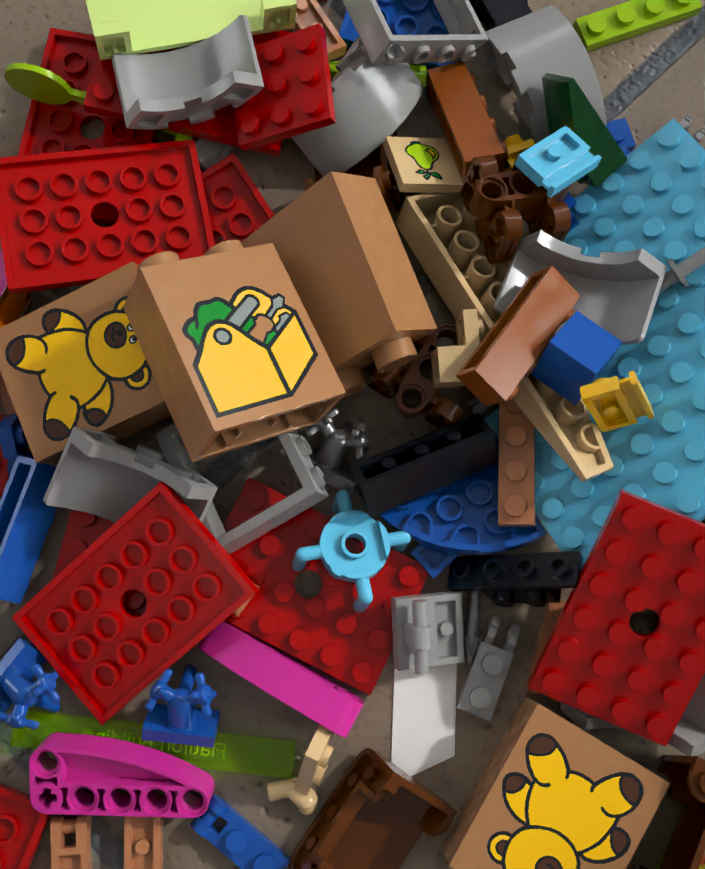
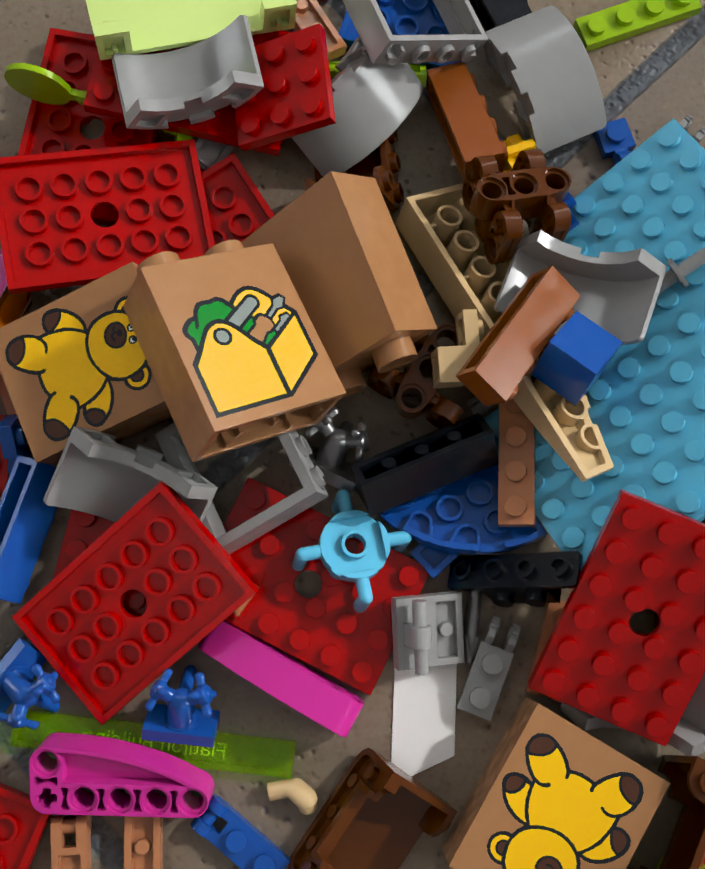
tan plate [294,725,334,796] -> none
tan tile [383,136,464,193] -> none
medium azure plate [514,126,602,198] -> none
dark green slope [542,73,628,187] -> none
yellow plate [579,370,654,433] -> none

